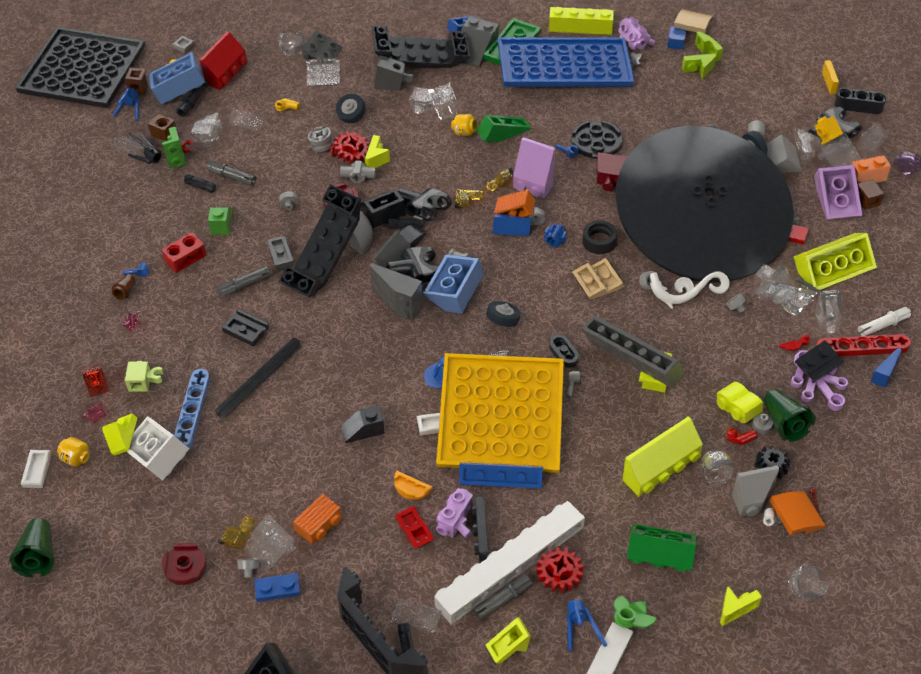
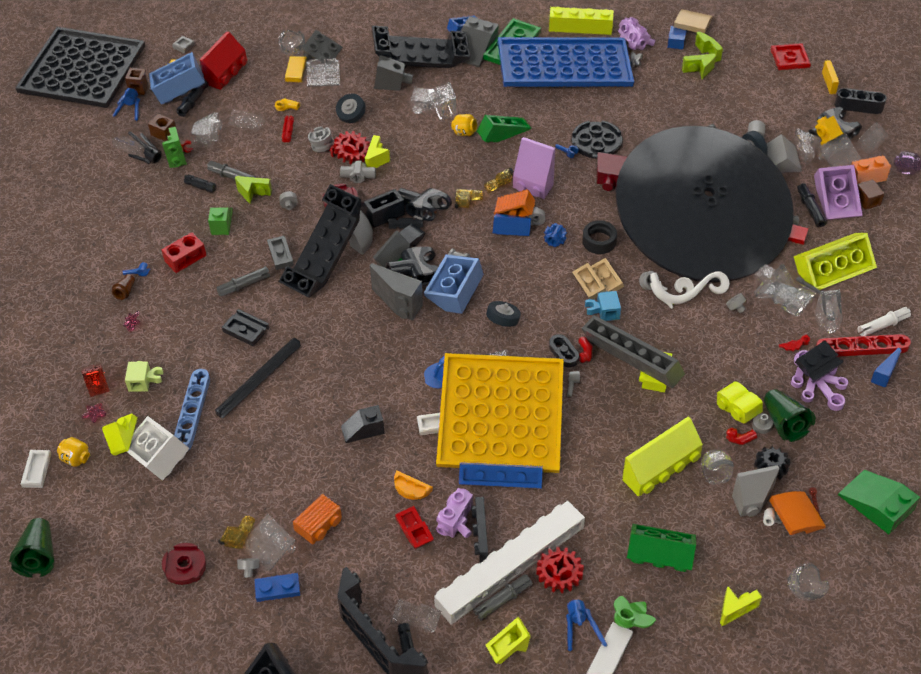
none -> lime slope [235,176,272,204]
none -> red axle [281,115,294,143]
none -> yellow tile [285,56,306,82]
none -> red arm [578,337,593,363]
none -> dark azure brick [585,291,621,321]
none -> red tile [770,43,811,70]
none -> black axle [797,183,827,227]
none -> green slope [838,470,920,535]

